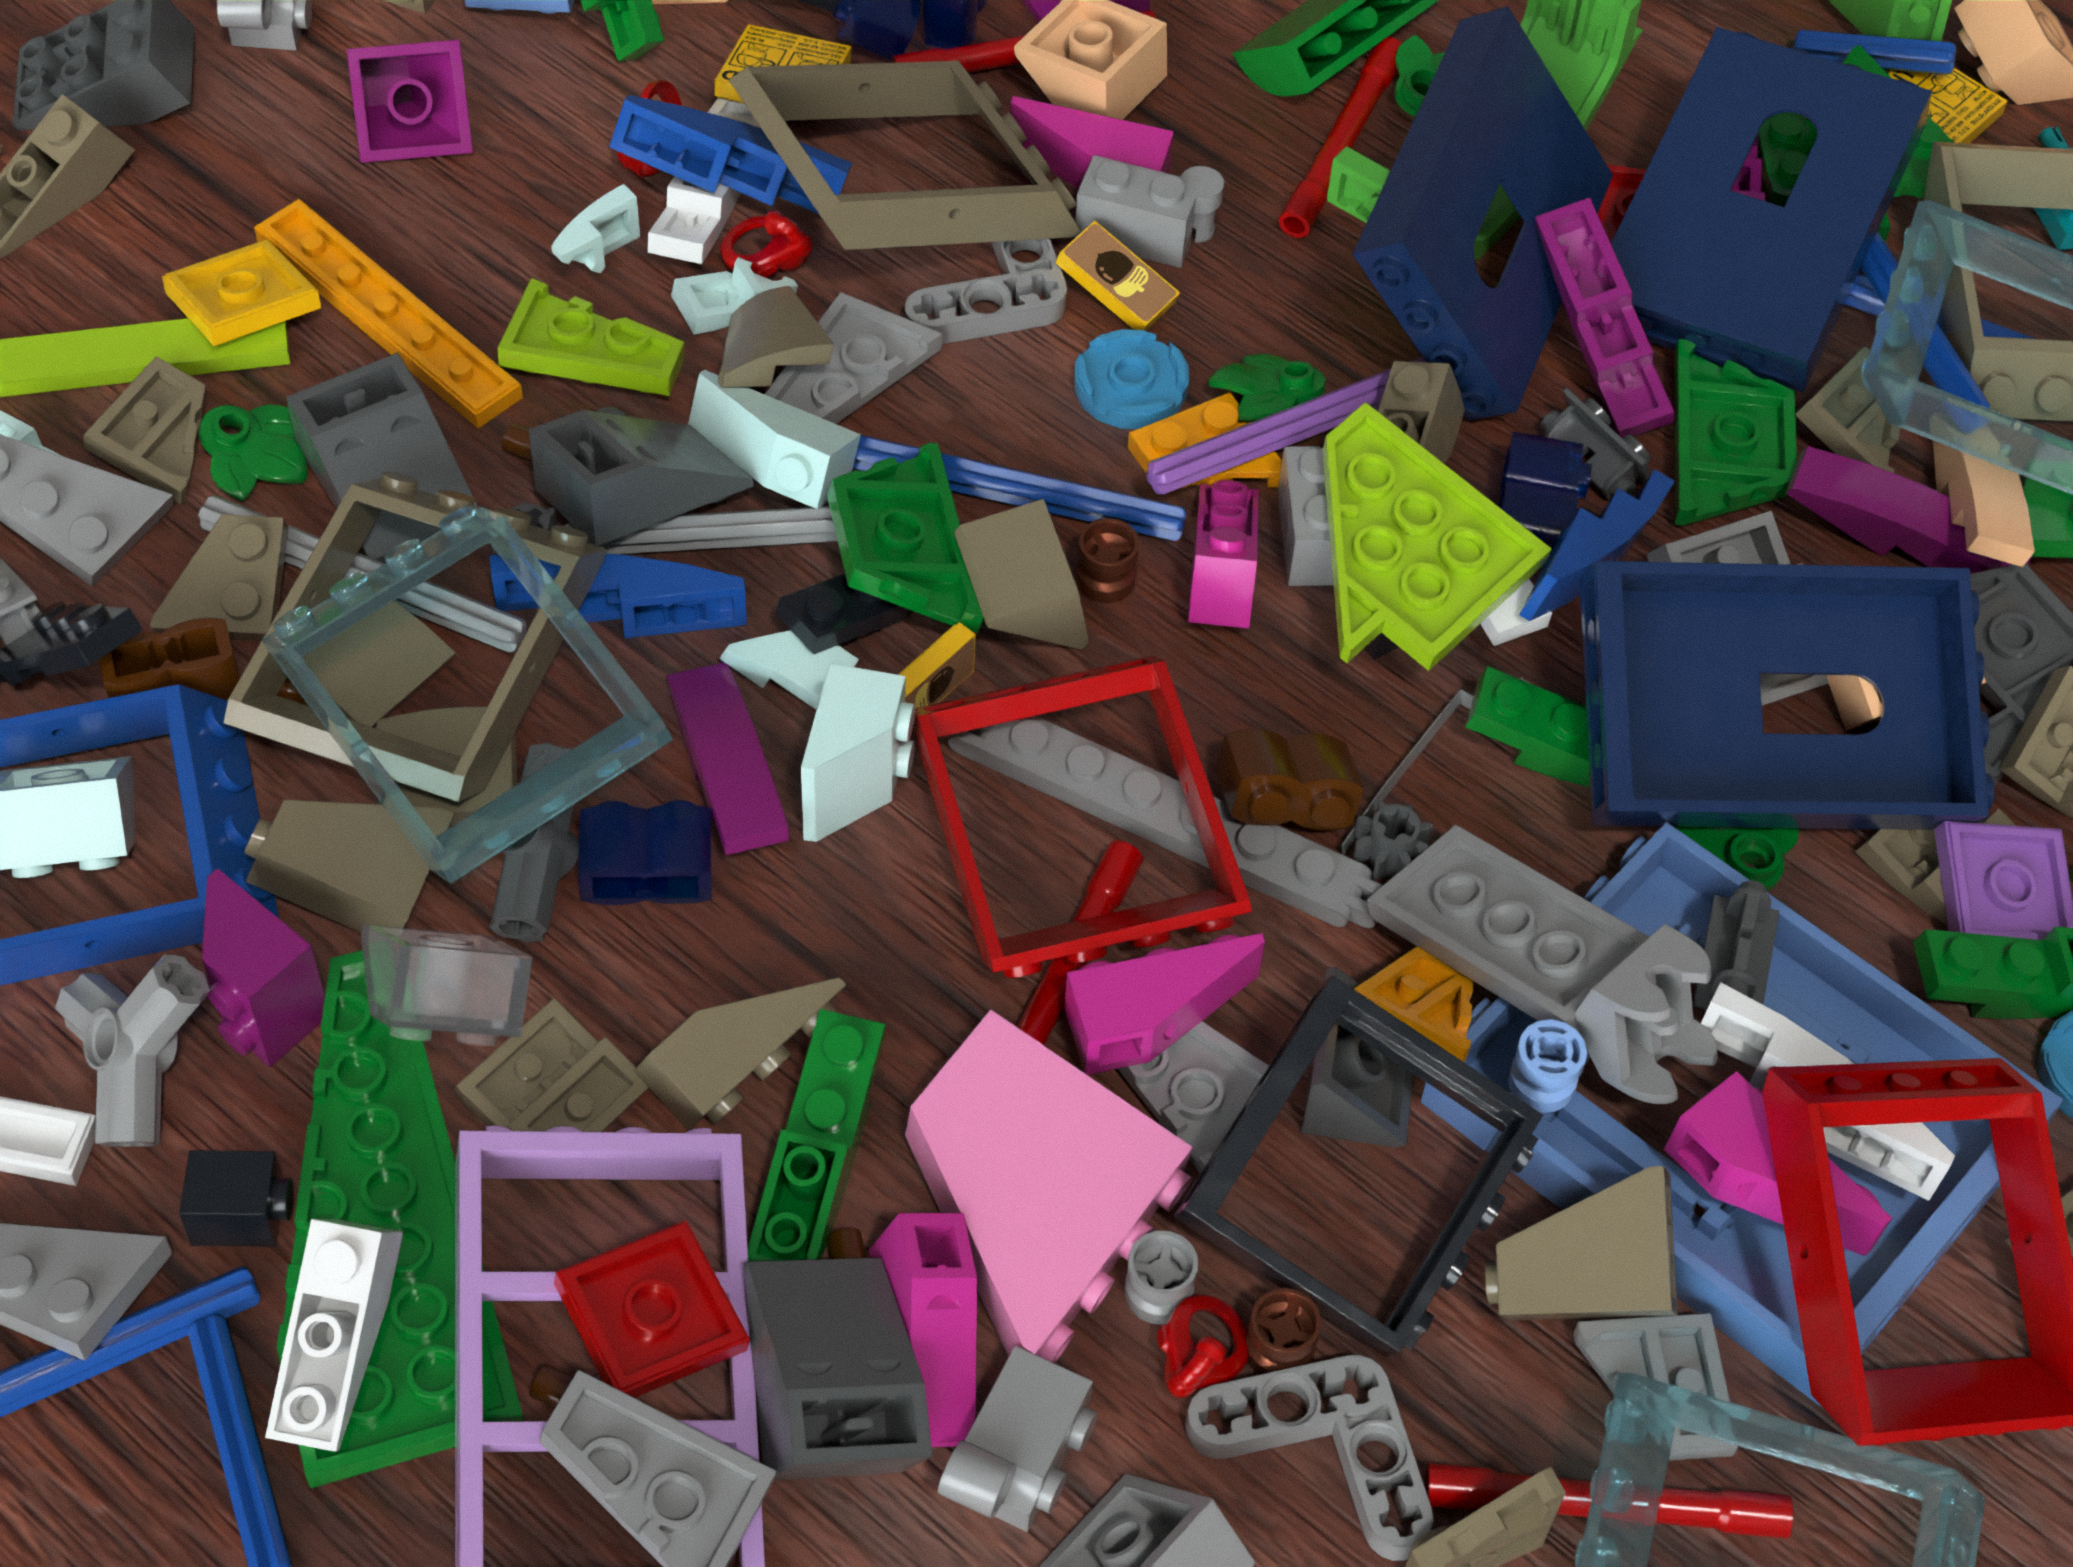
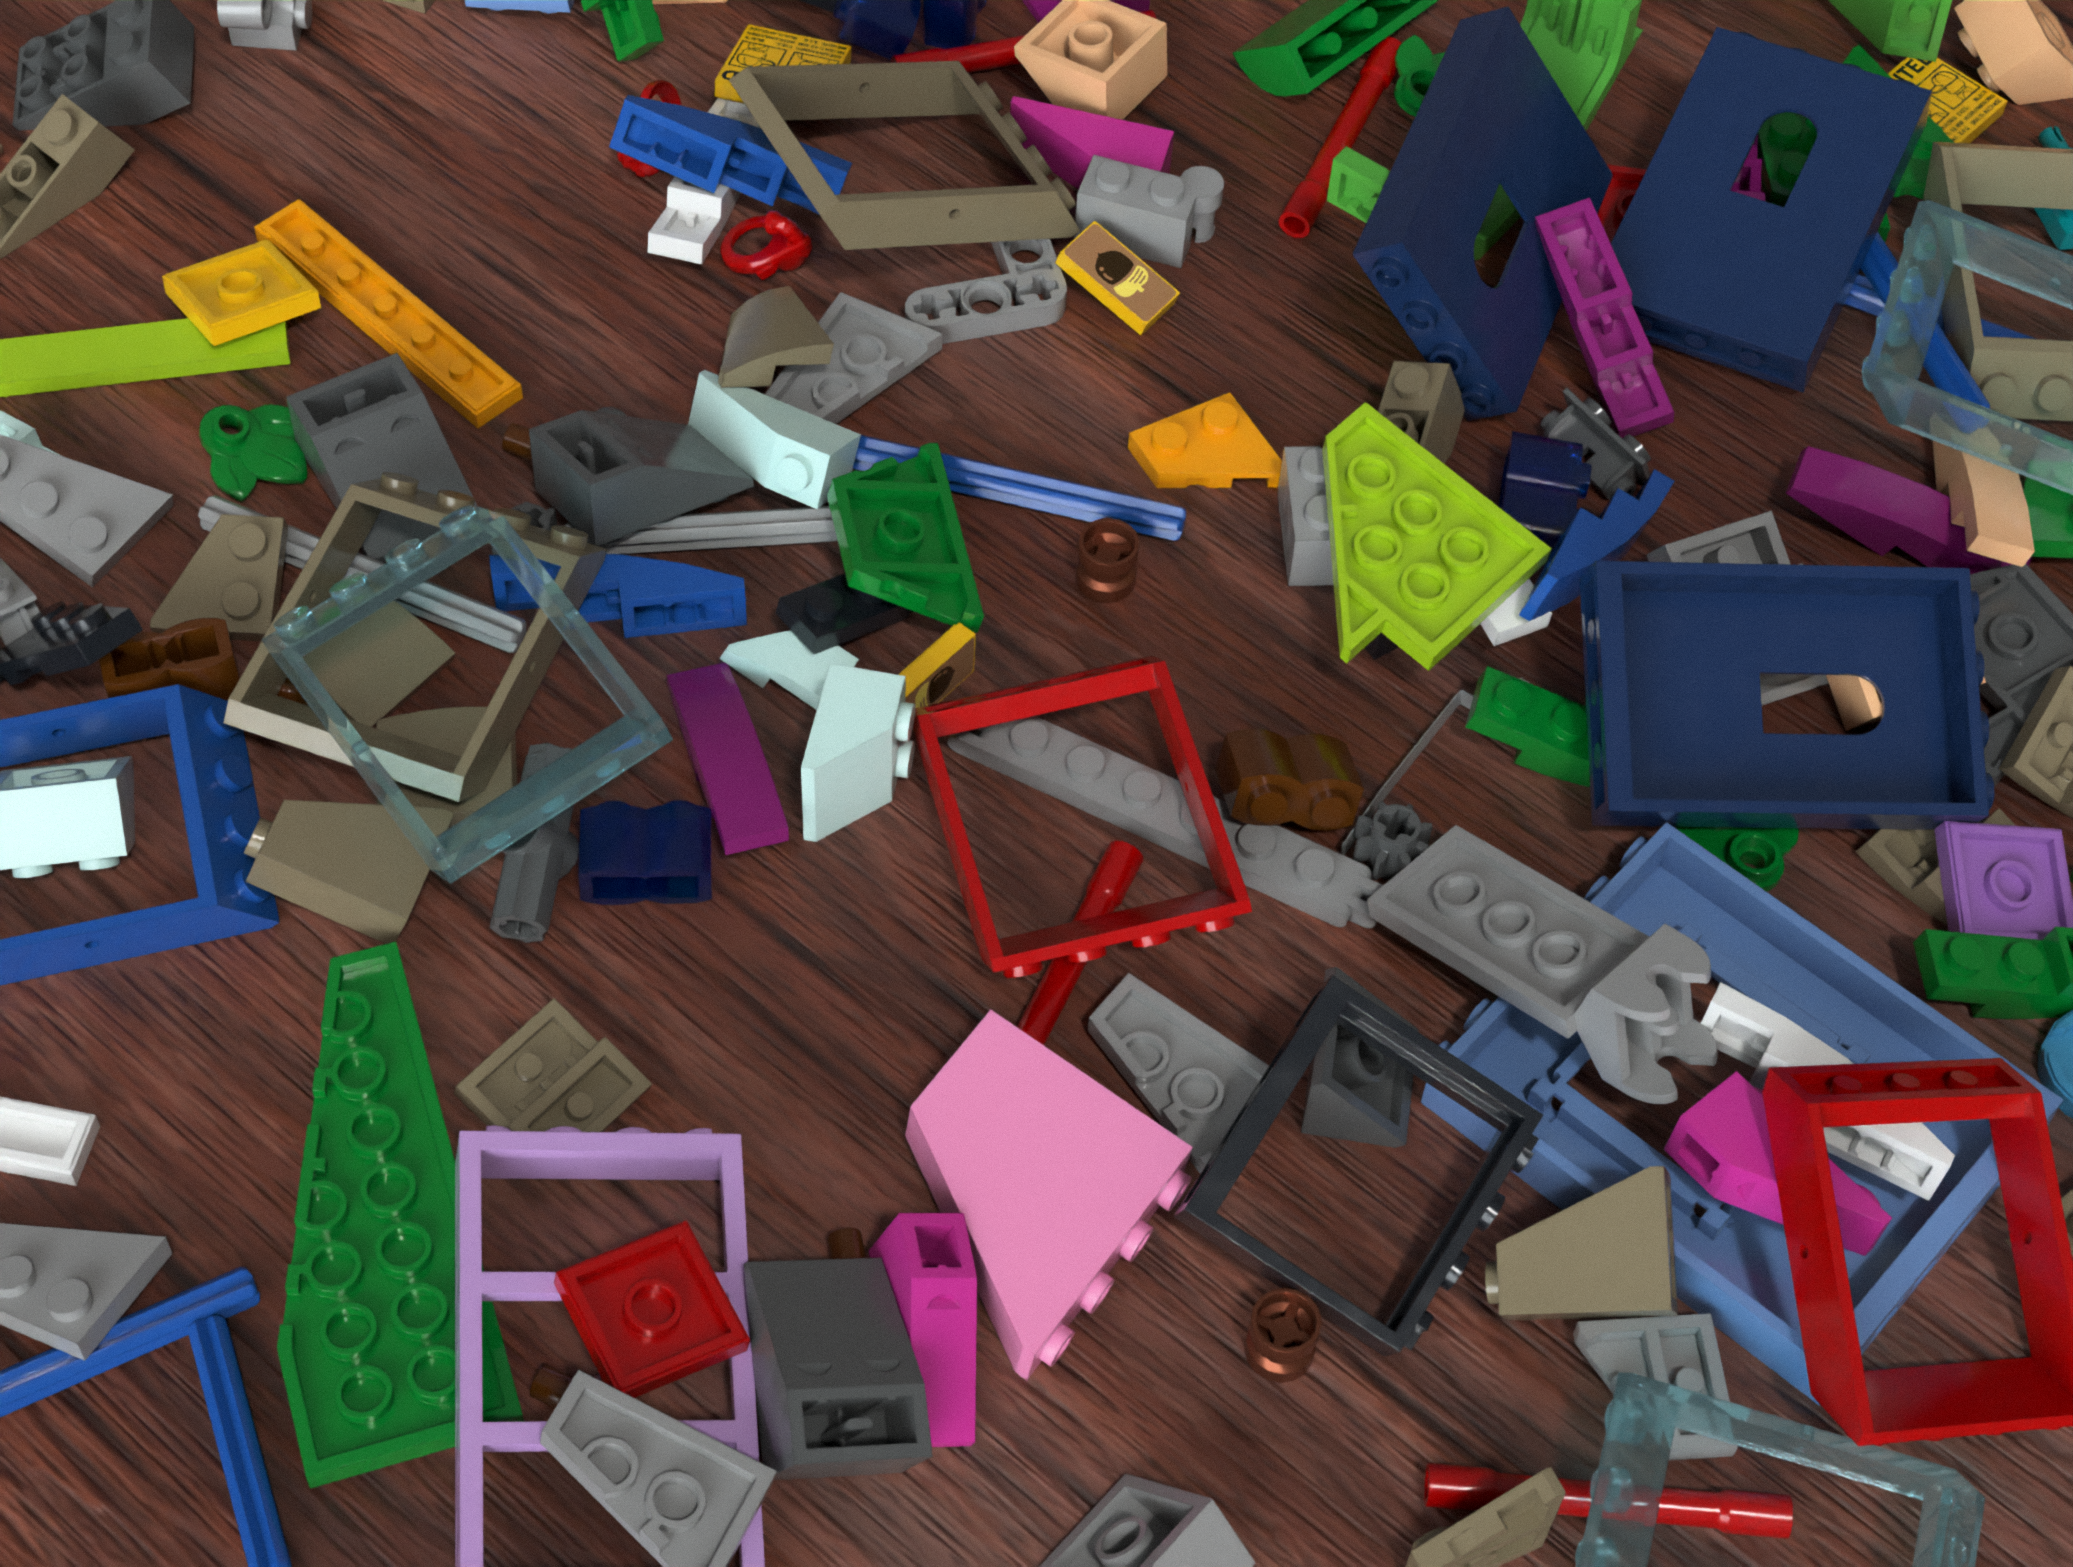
light grey piece [55,955,210,1148] -> none
dark tan wing [83,356,206,505] -> none
black brick [179,1150,293,1247] -> none
magenta slope [202,868,325,1067] -> none
white slope [265,1219,403,1452] -> none
magenta slope [346,40,473,163] -> none
clear slope [361,924,533,1046] -> none
lime wing [498,278,684,396] -> none
light aqua slope [551,184,640,273] -> none
dark tan slope [634,977,846,1131] -> none
light aqua slope [671,257,798,335] -> none
green slope [747,1009,887,1262] -> none
light grey hinge [938,1346,1098,1532] -> none
dark tan slope [954,499,1089,650] -> none
dark pink slope [1064,933,1265,1075] -> none
dark azure tile [1074,329,1189,429] -> none
light grey wheel [1124,1230,1198,1324] -> none
medium lavender axle [1145,356,1426,495] -> none
red piece [1156,1295,1248,1398] -> none
light grey beam [1185,1355,1433,1561] -> none
dark pink slope [1188,480,1259,628] -> none
green plate [1208,354,1326,421] -> none
light orange wing [1354,946,1473,1063] -> none
light blue wheel [1508,1019,1587,1113] -> none
green wing [1674,339,1797,526] -> none
dark grey hinge [1693,881,1780,1010] -> none
blue axle [1793,30,1956,75] -> none
dark tan wing [1795,346,1906,473] -> none

